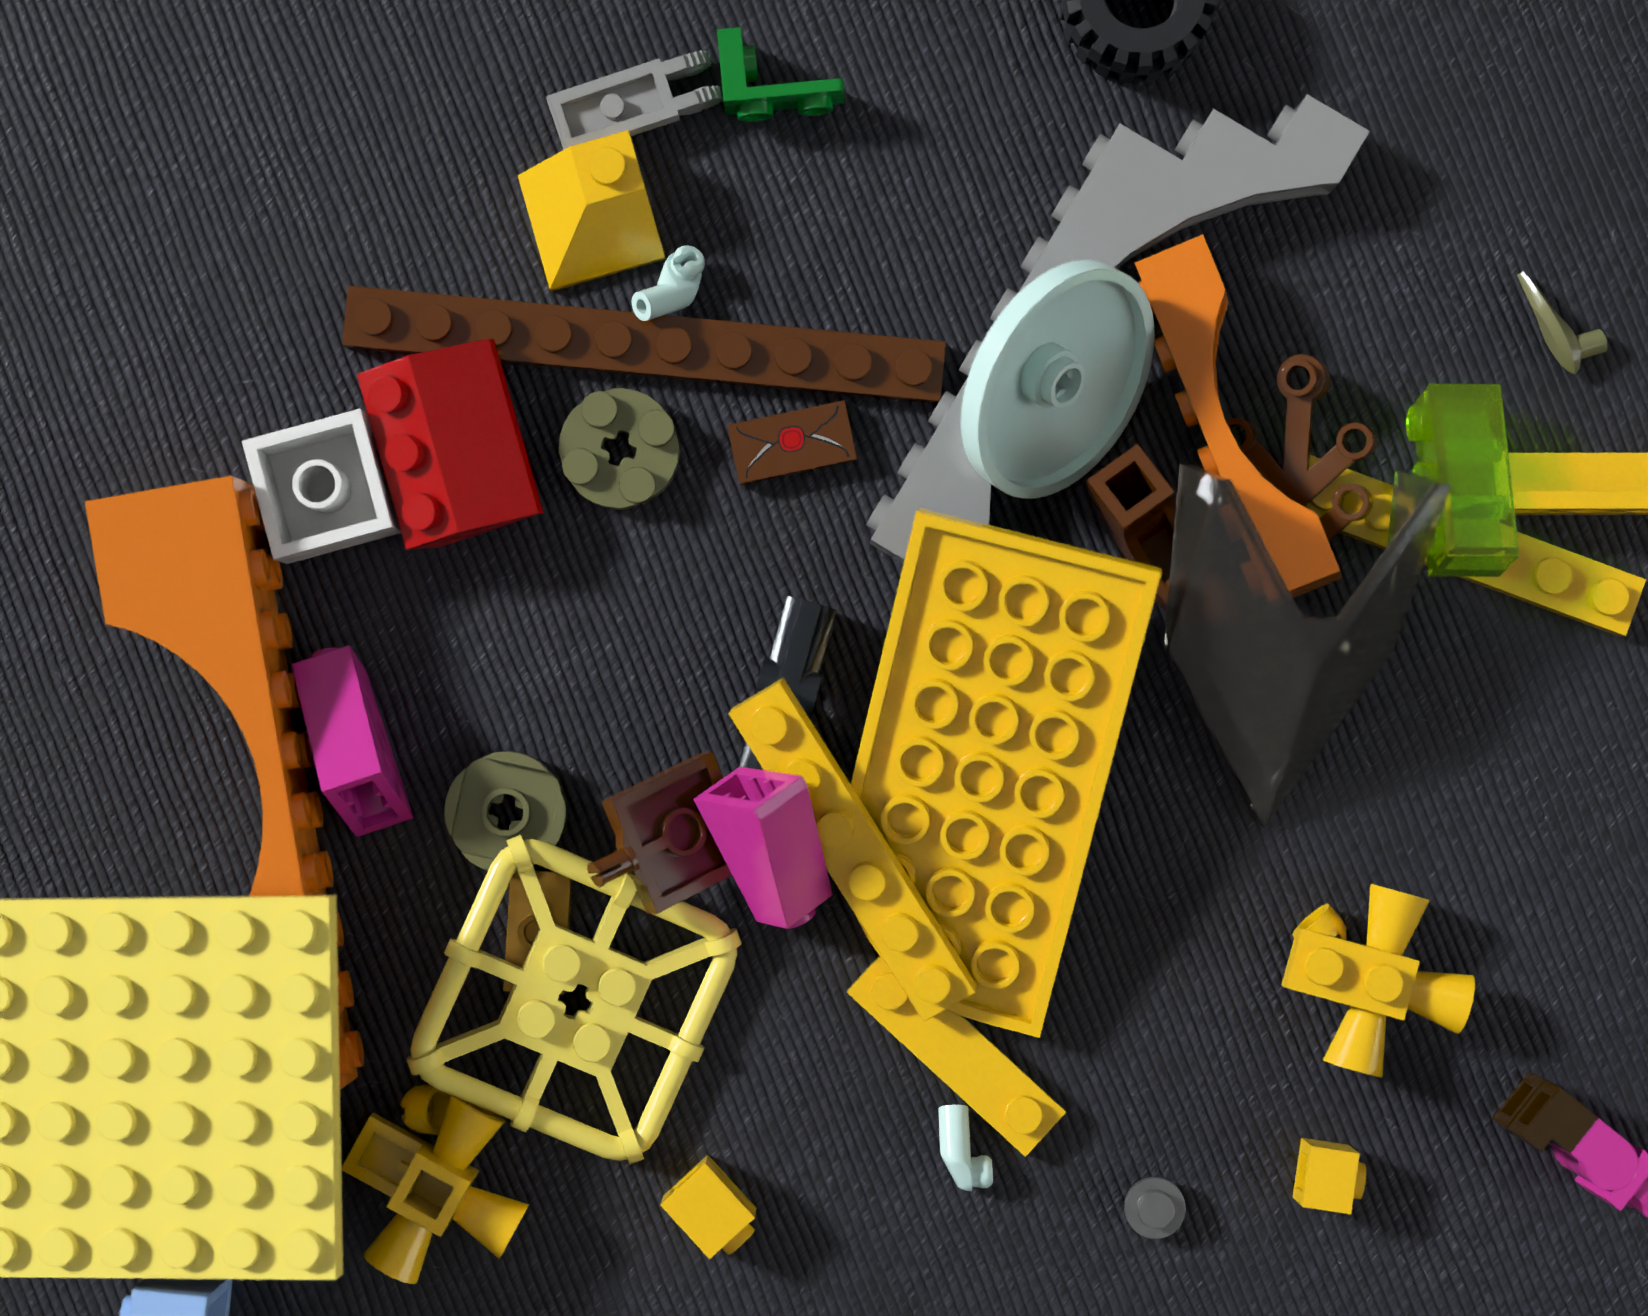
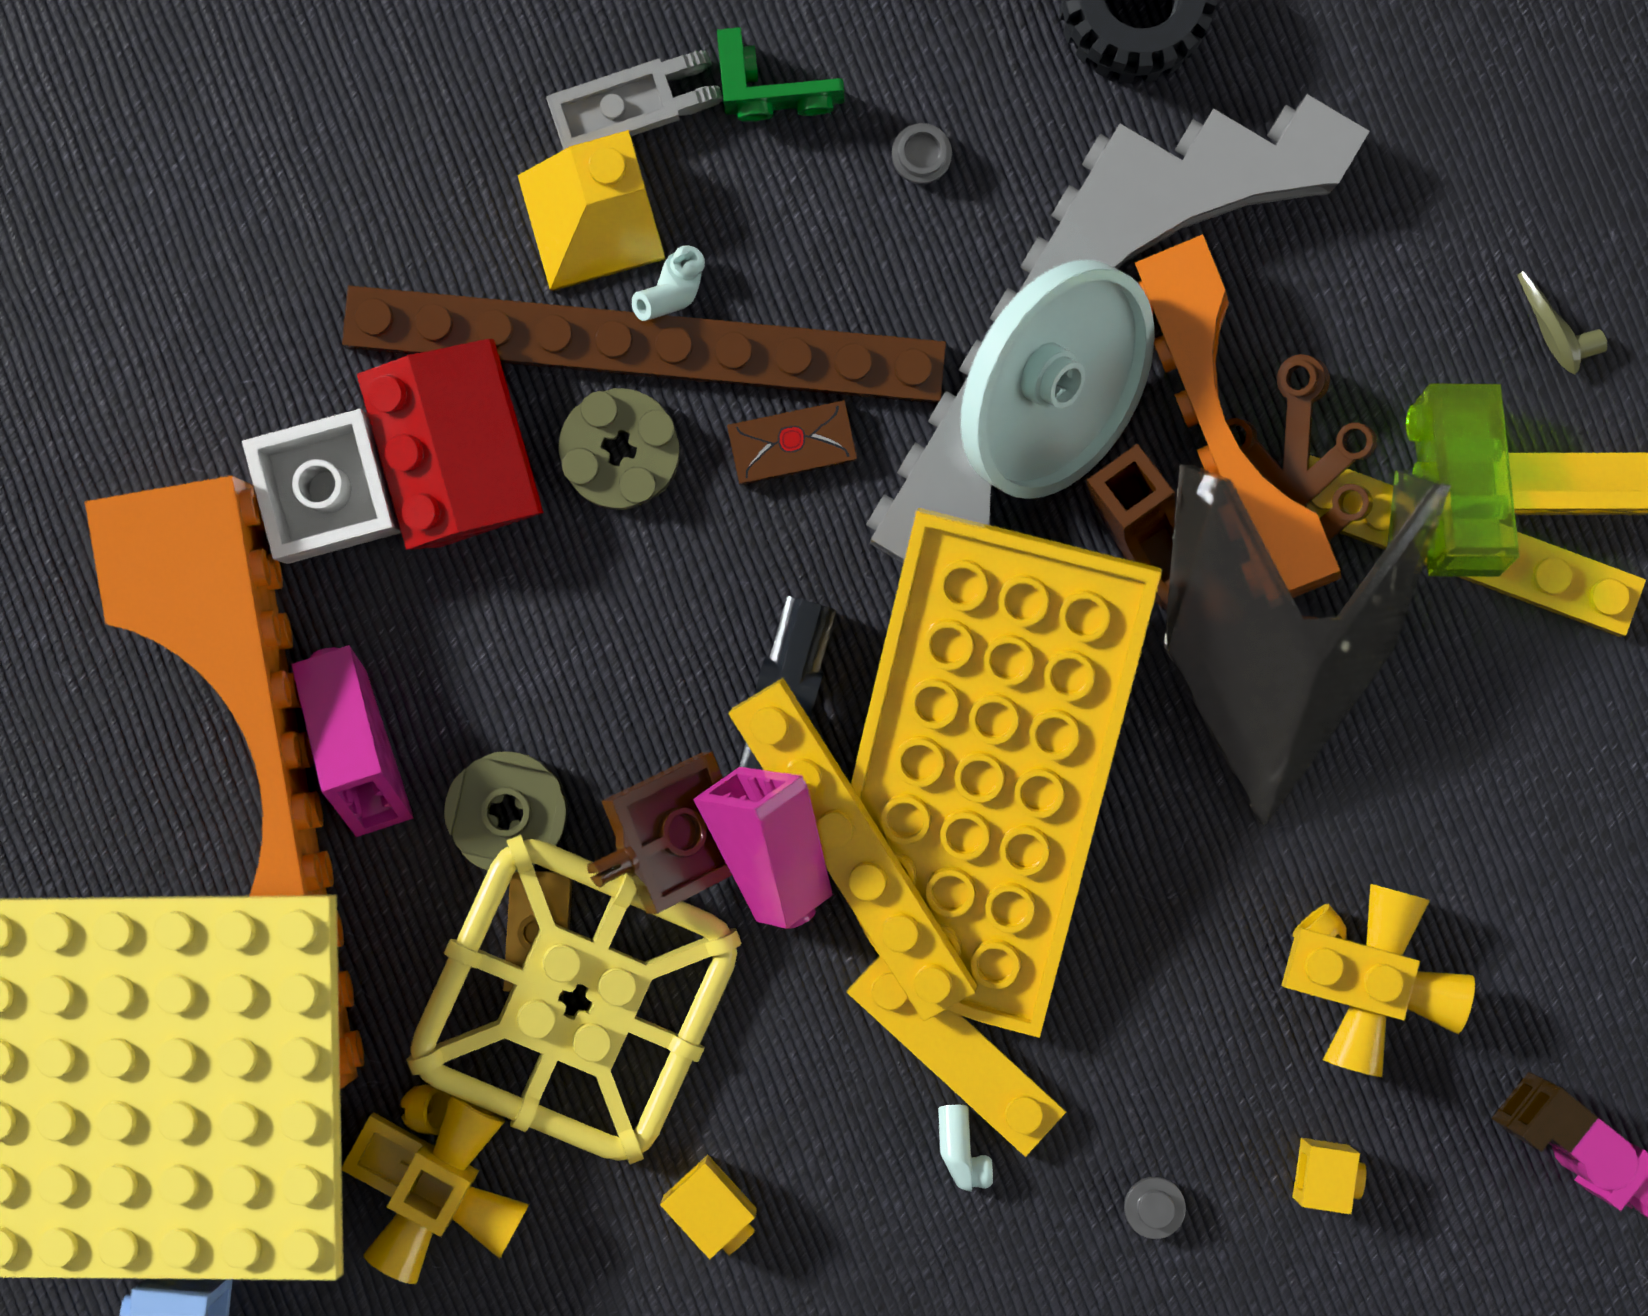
none -> flat silver plate [892,123,952,184]

